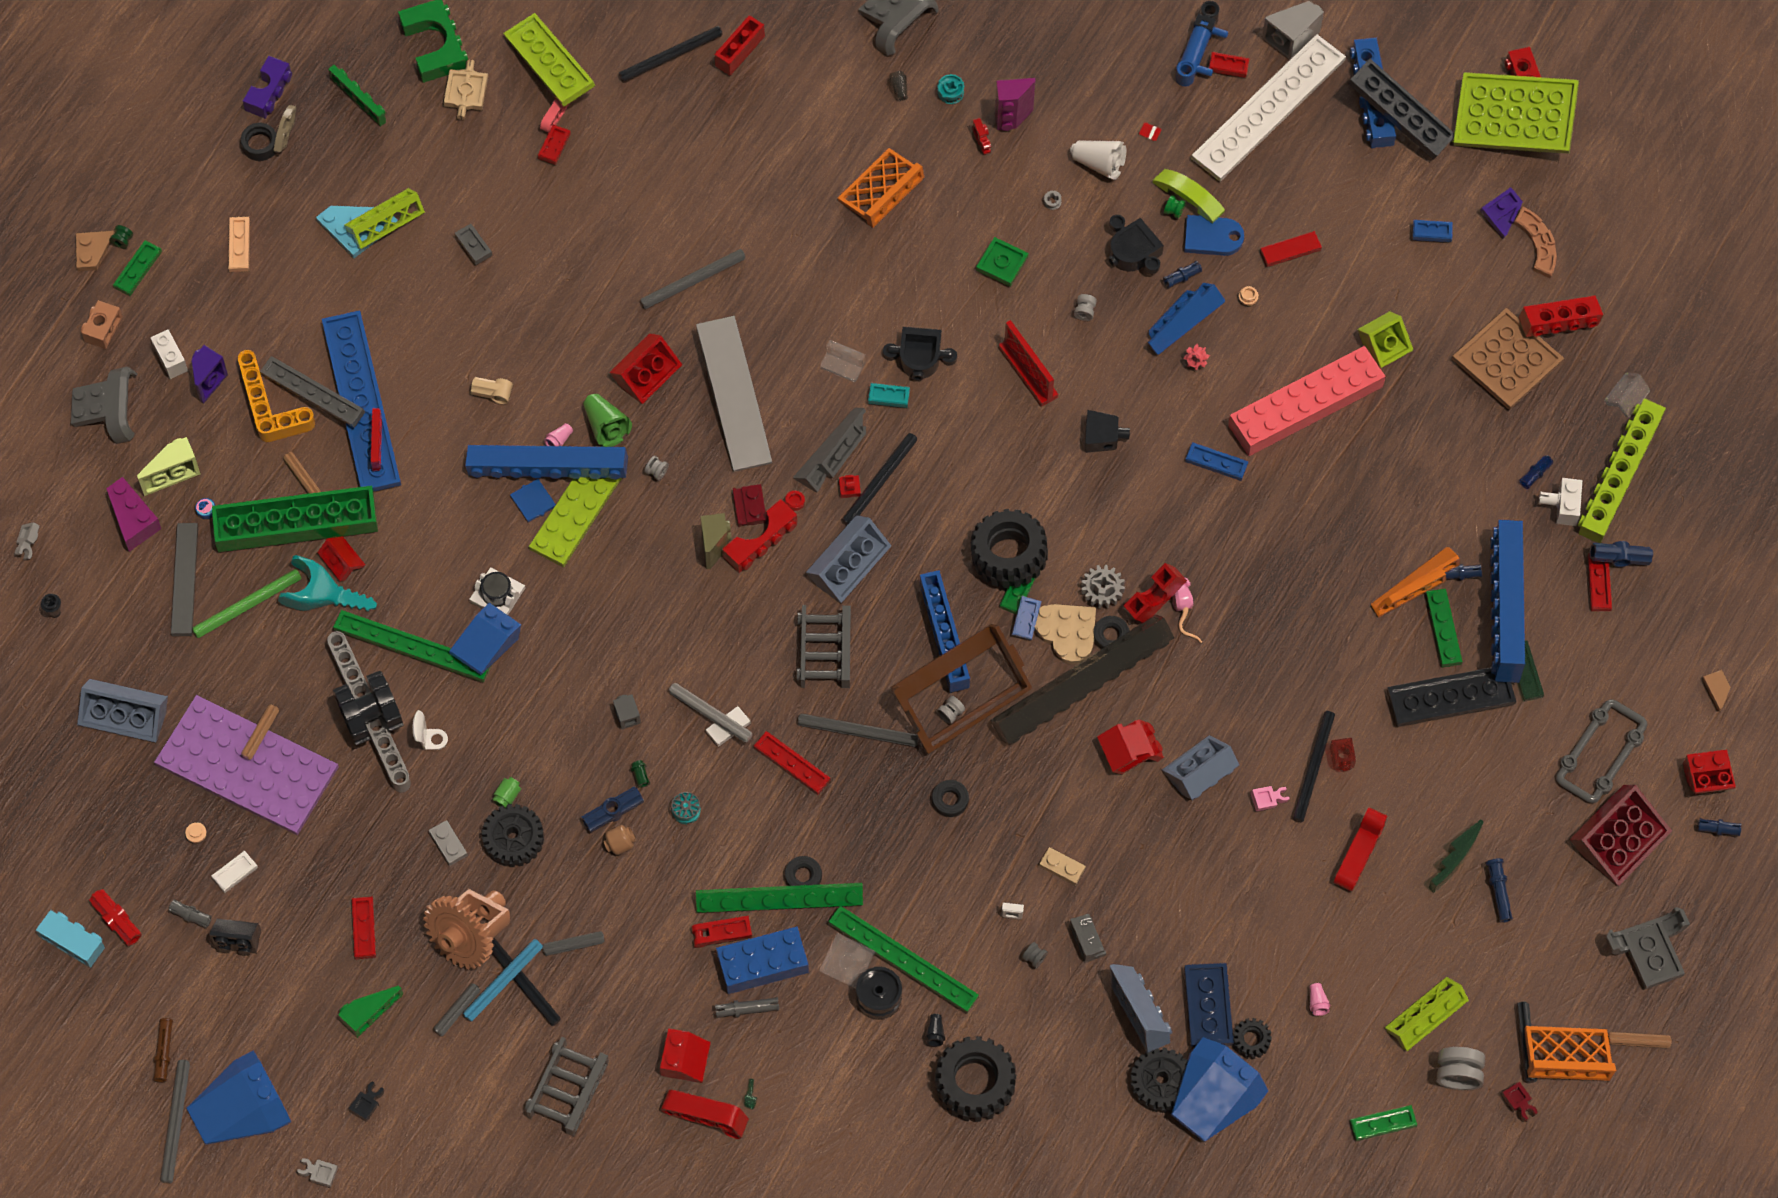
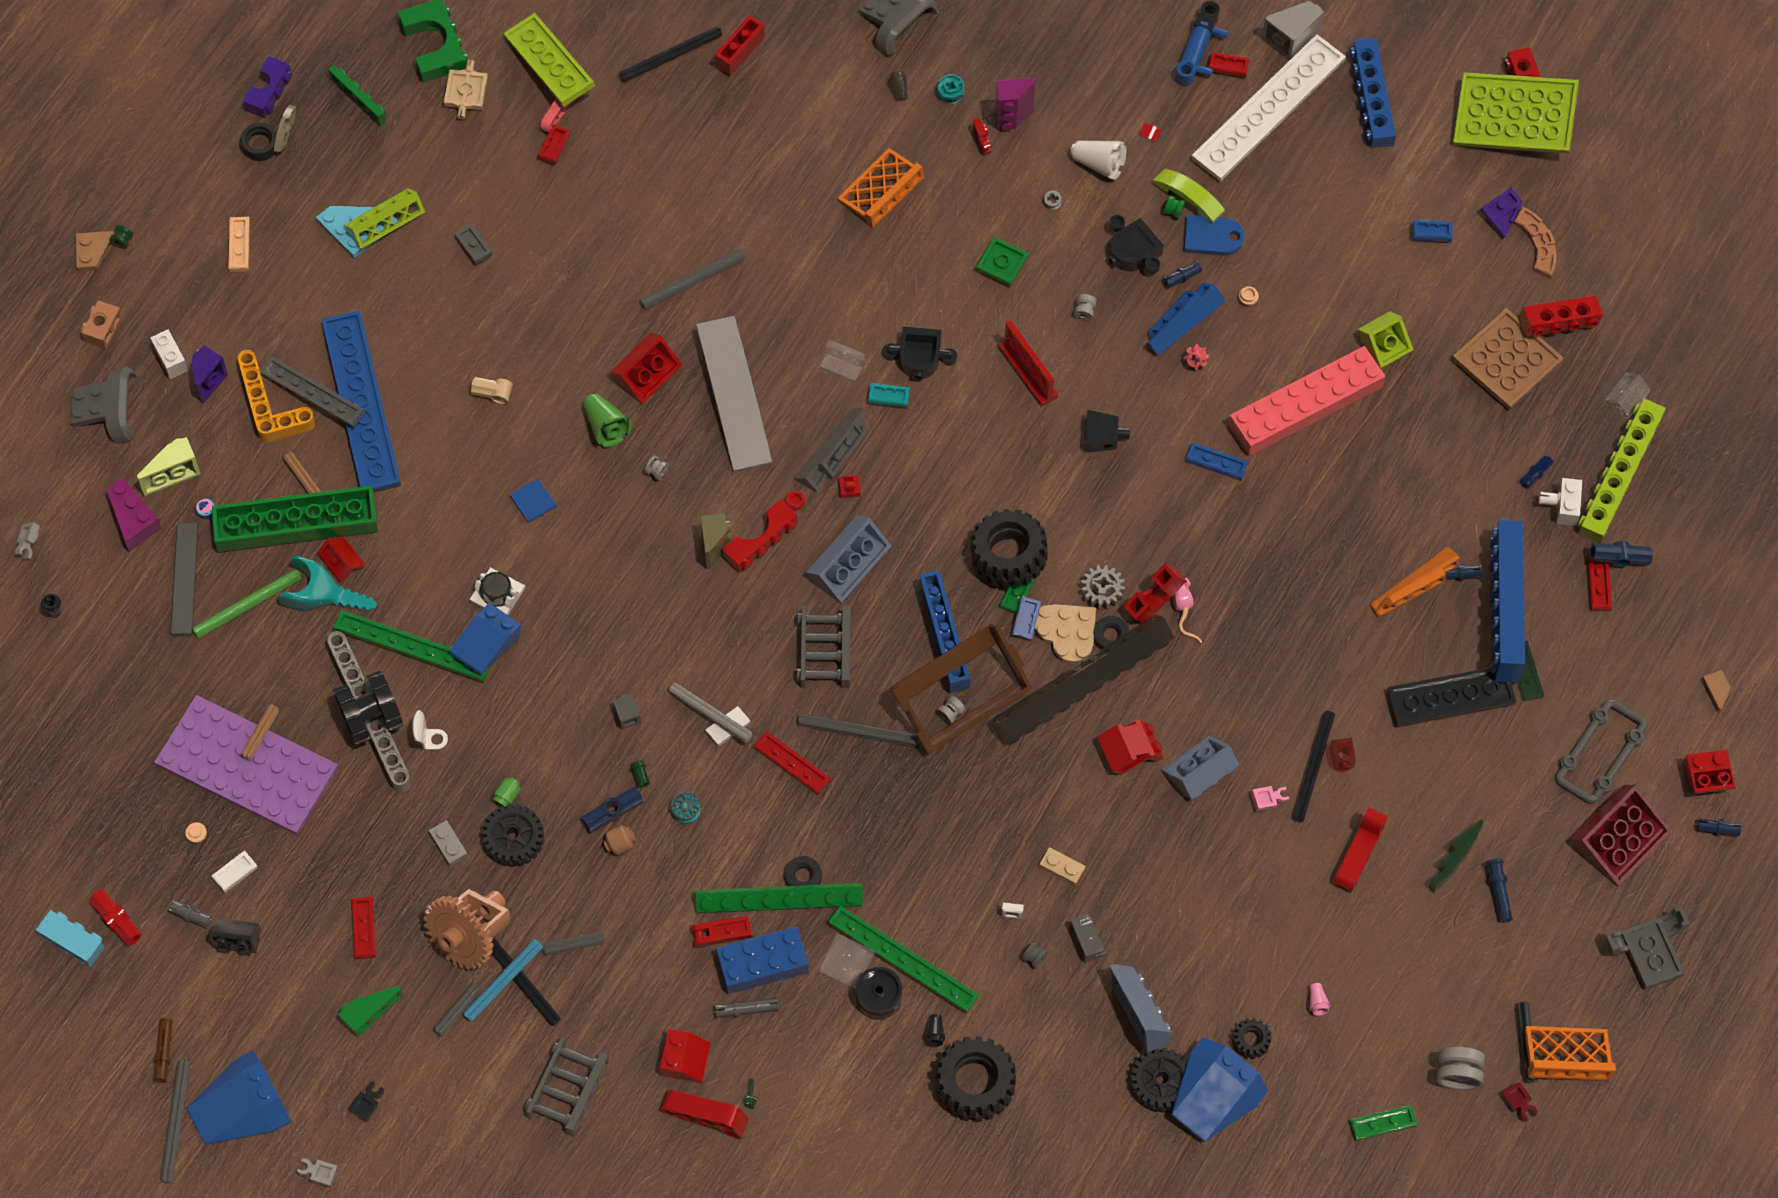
sand blue slope [78,679,168,742] -> none
green tile [113,240,162,296] -> none
red tile [371,408,382,471] -> none
blue brick [465,445,628,479] -> none
lime plate [529,477,622,568] -> none
bright pink cone [544,423,573,446] -> none
dark red plate [733,484,767,527] -> none
black axle [843,433,917,525] -> none
black tyre [932,780,969,817] -> none
dark blue plate [1184,963,1234,1047] -> none
red tile [1260,231,1322,267] -> none
black plate [1347,59,1455,160] -> none
lime fence [1385,977,1469,1051] -> none
green plate [1425,589,1463,668] -> none
medium nougat axle [1608,1032,1672,1048] -> none

